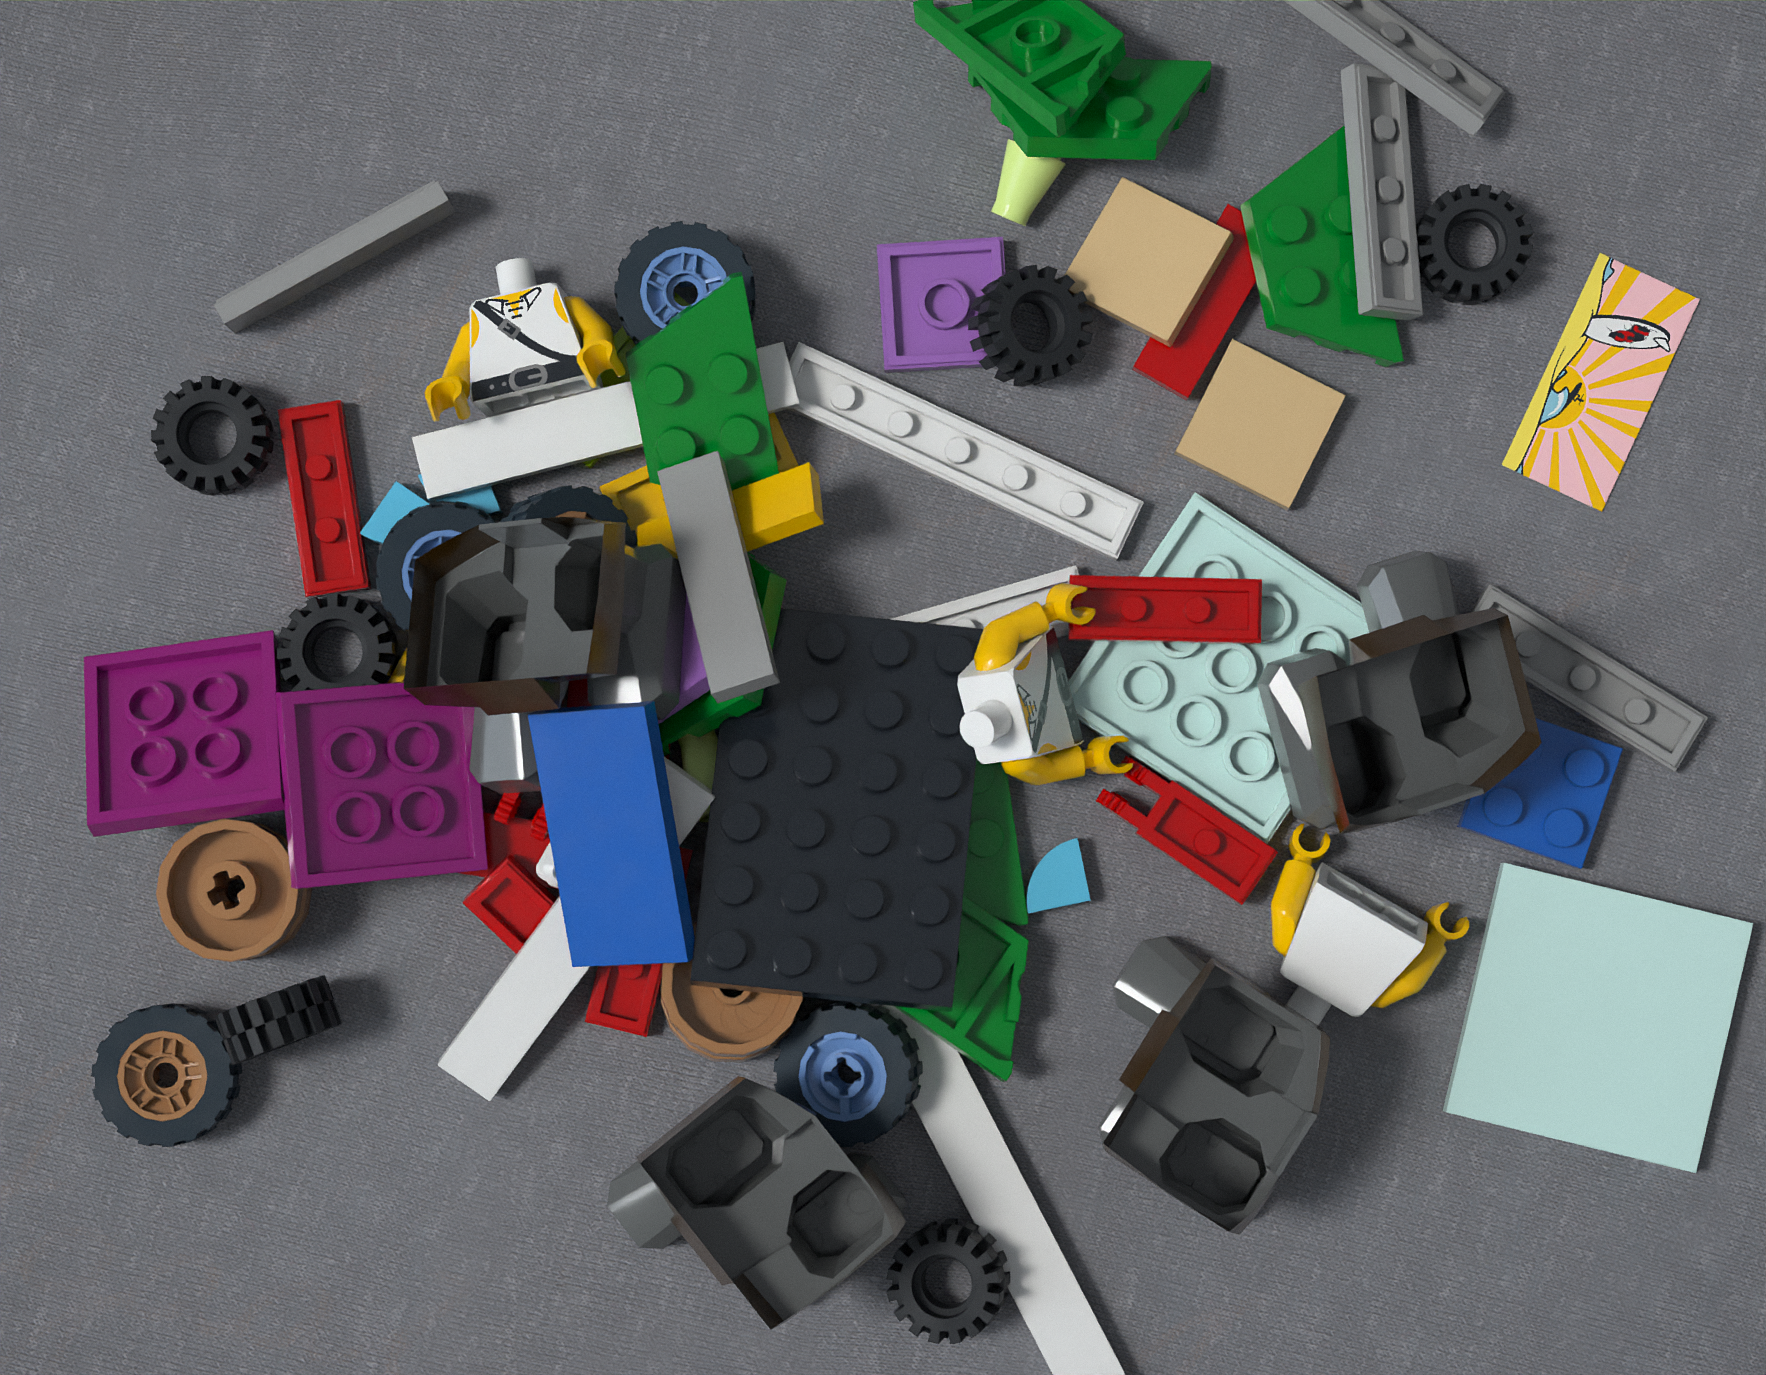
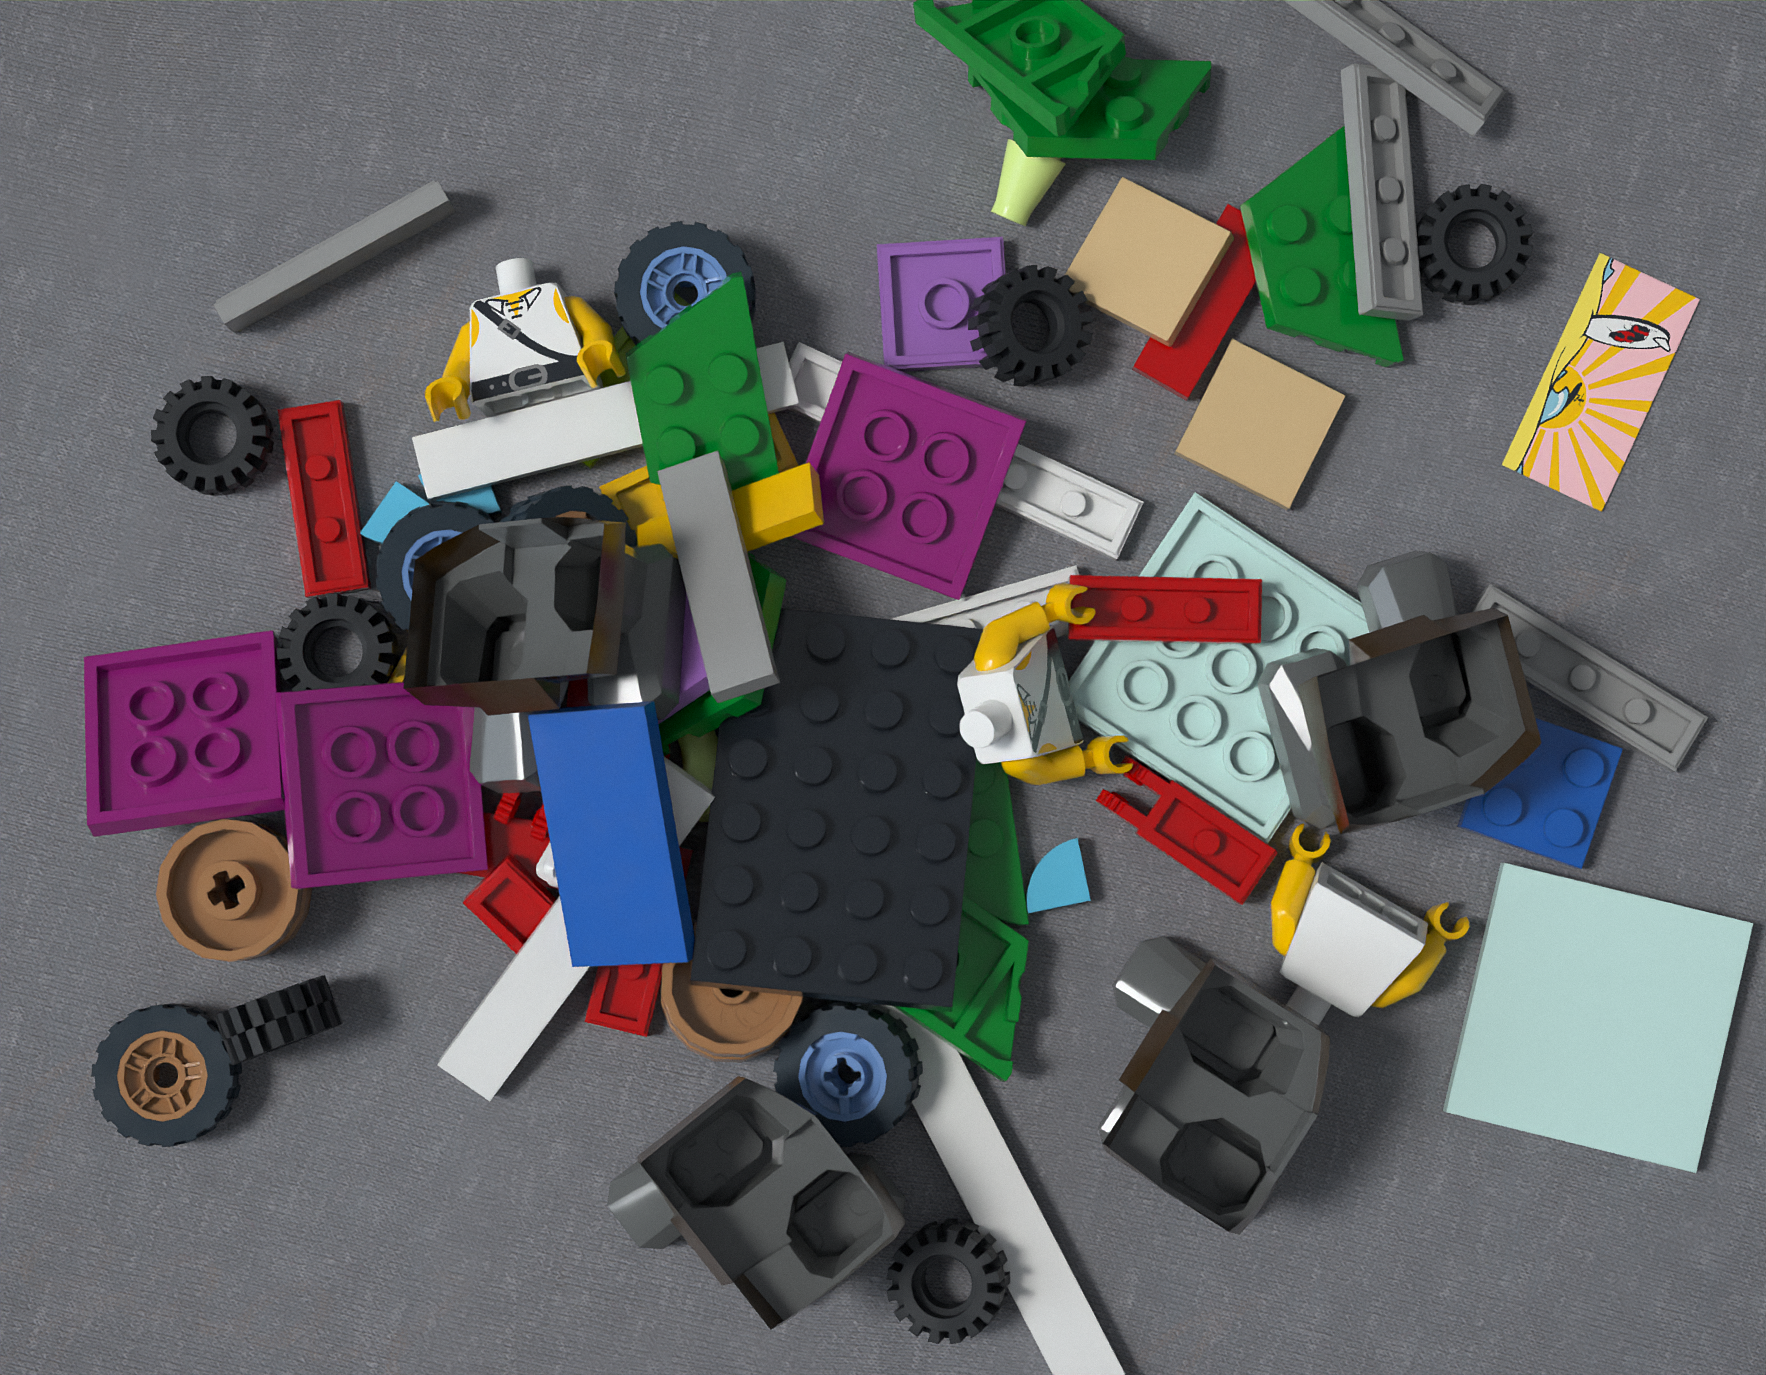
none -> magenta plate [790,352,1028,600]

